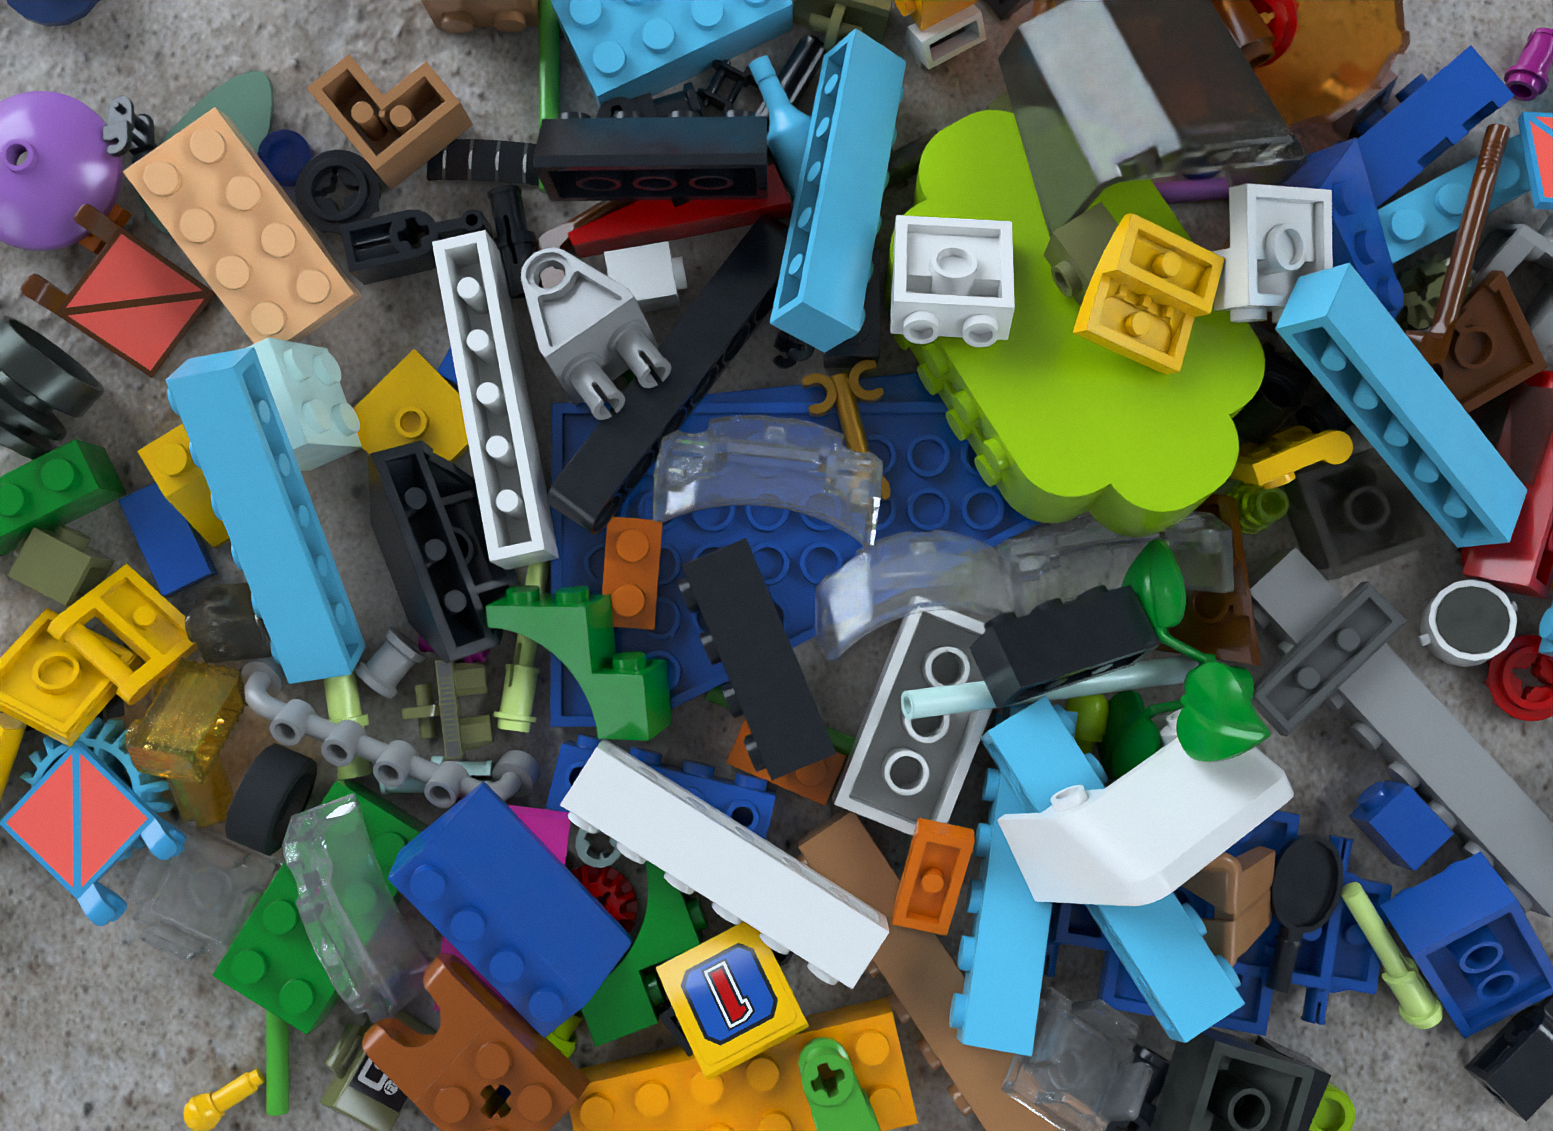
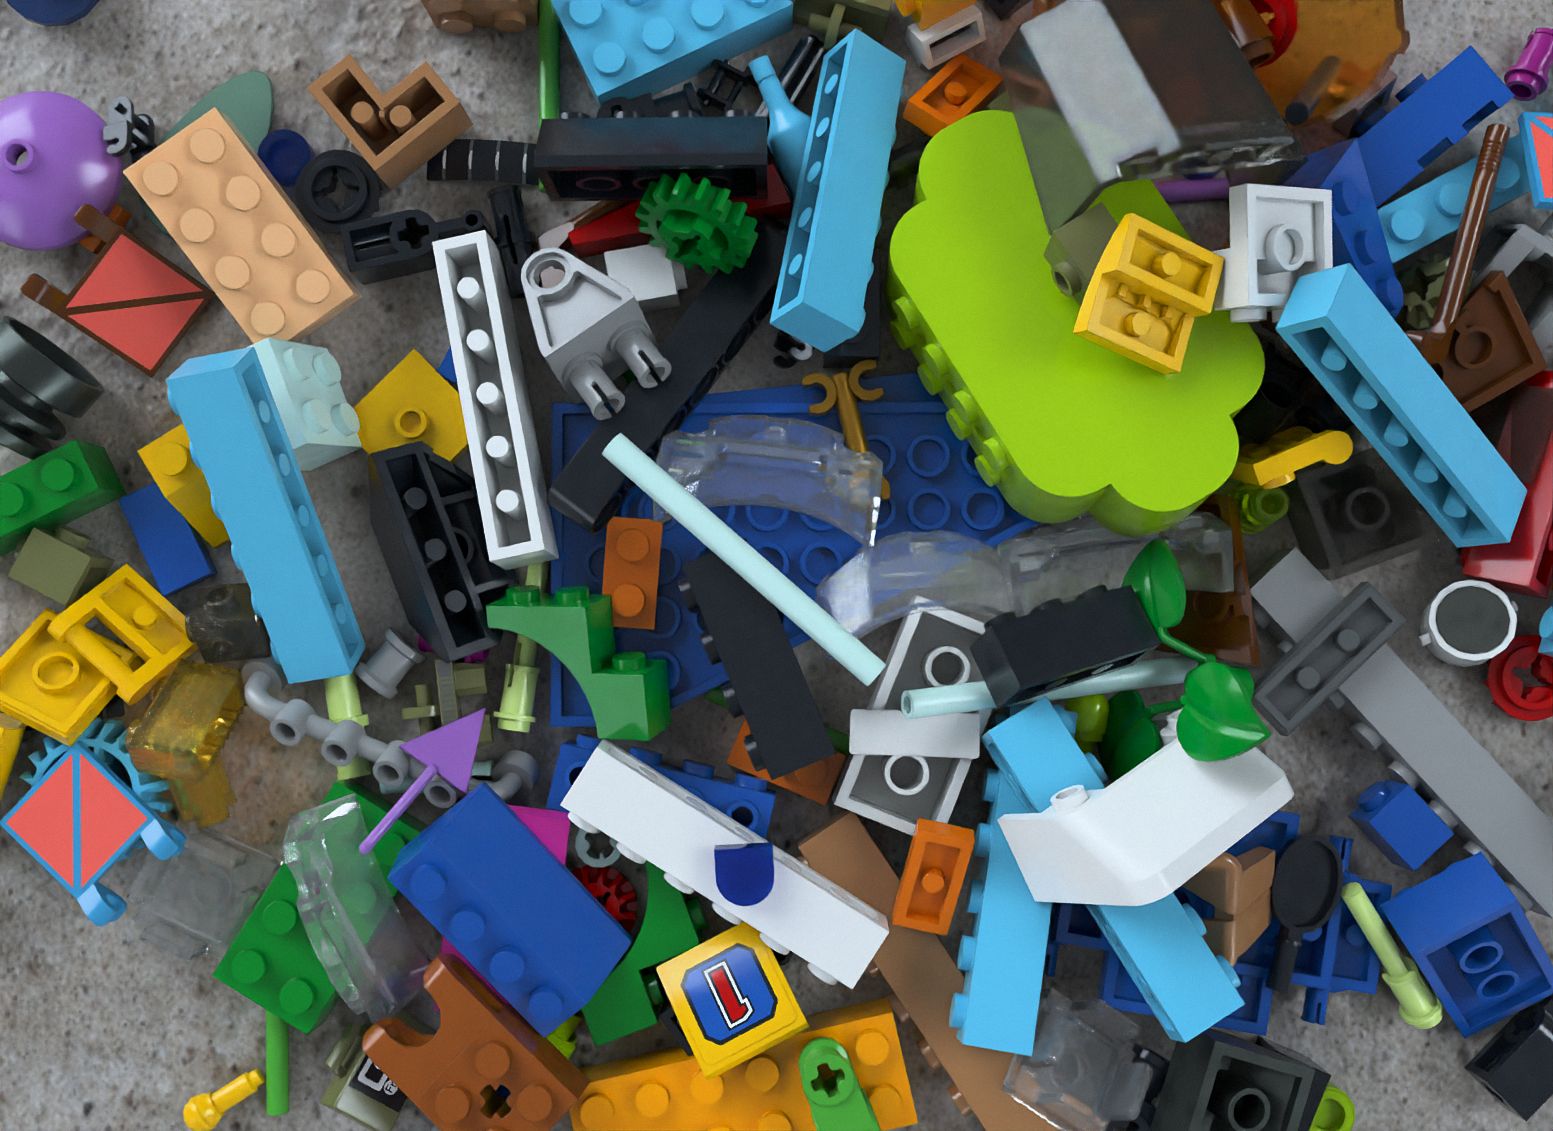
black tyre [225,743,317,856] -> none
white plate [890,215,1015,347] -> none
none -> medium lavender piece [359,708,486,854]
none -> light aqua piece [602,433,886,687]
none -> green gear [635,173,758,274]
none -> clear blue tile [714,842,775,906]
none -> white sticker [849,709,981,759]
none -> orange plate [902,53,1004,137]
none -> bar [1285,55,1342,125]

